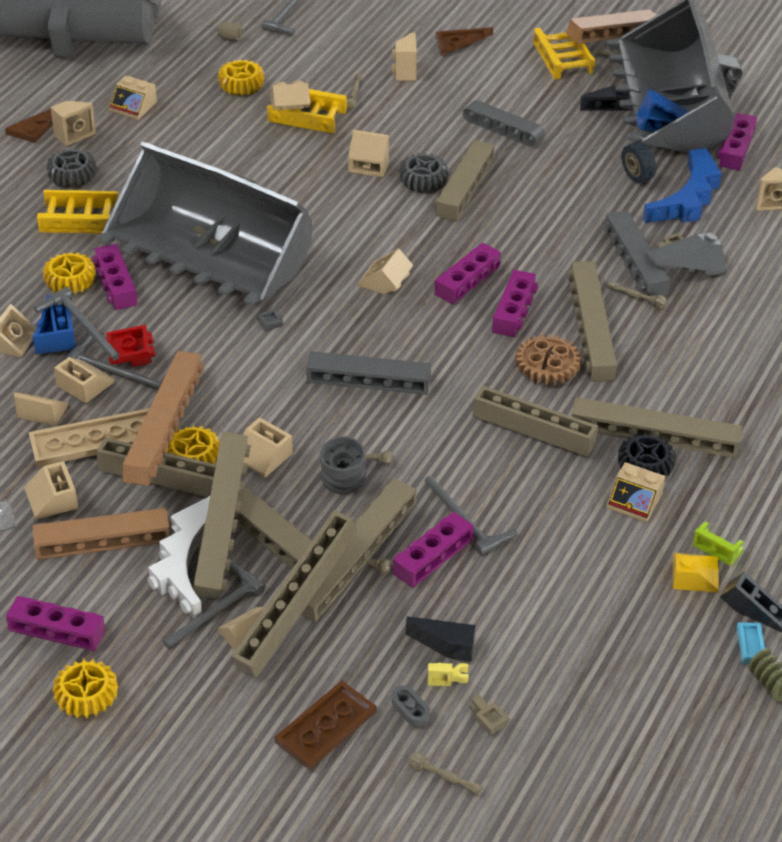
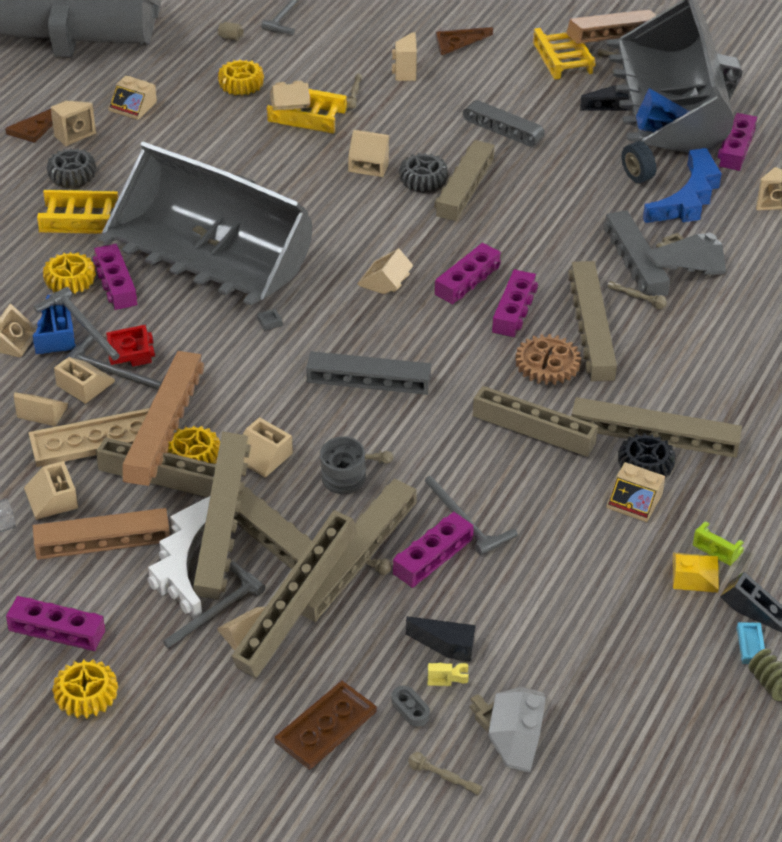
none -> light grey wedge [488,687,546,773]

